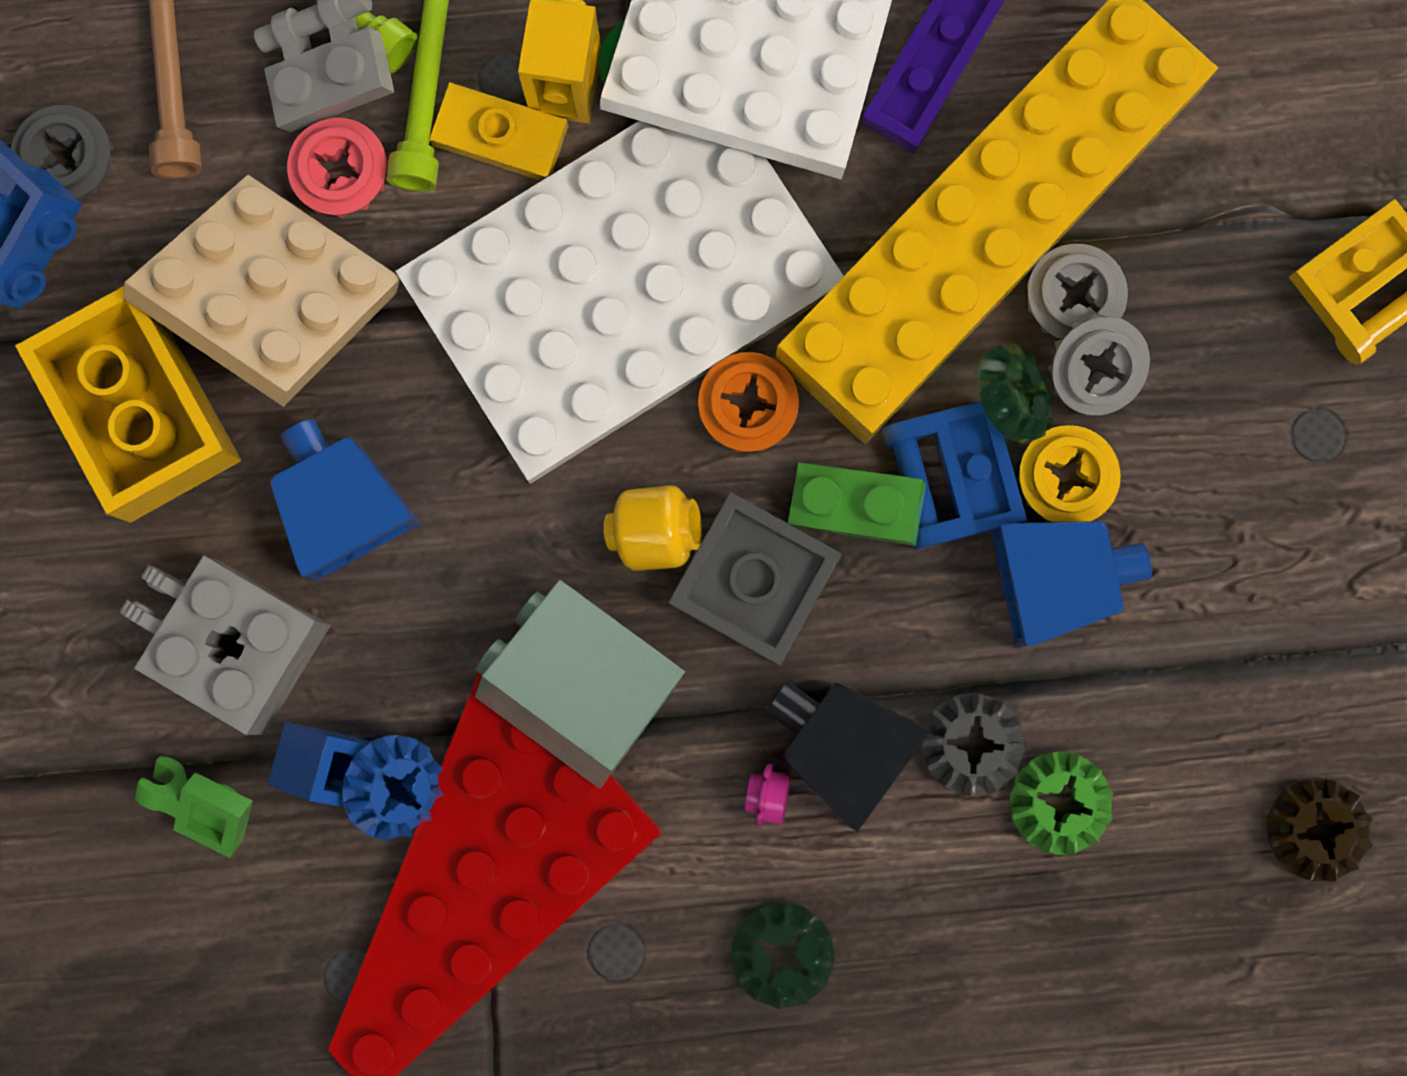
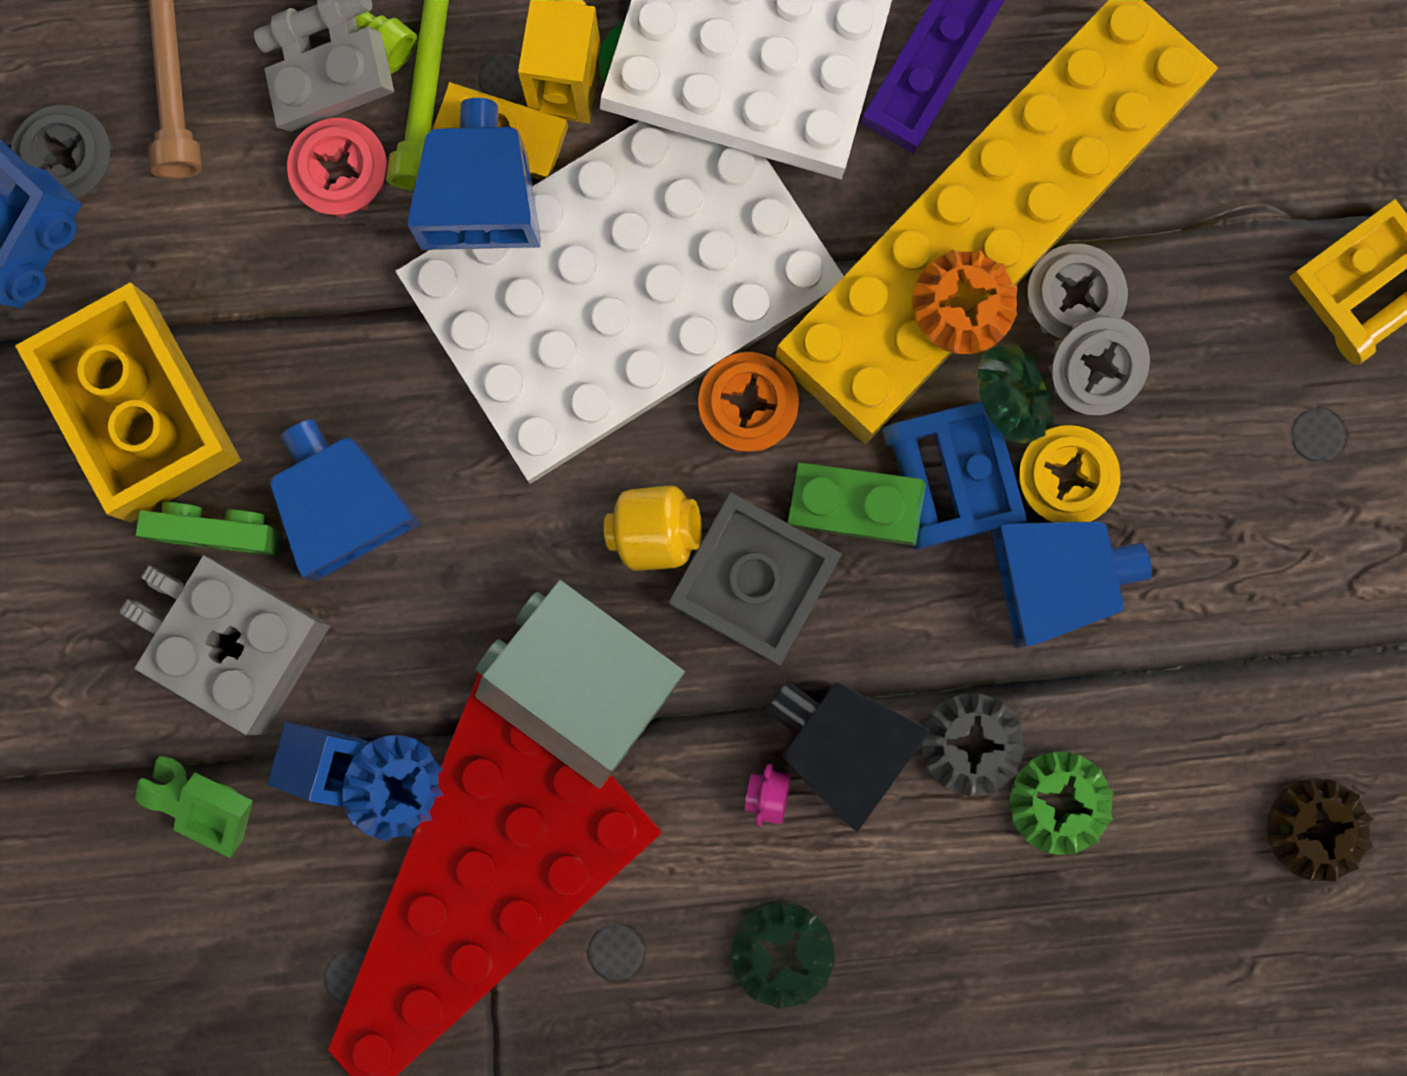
tan plate [124,175,400,407] -> none
none -> bright green plate [136,502,282,557]
none -> blue torso [408,98,541,250]
none -> orange gear [912,249,1018,354]

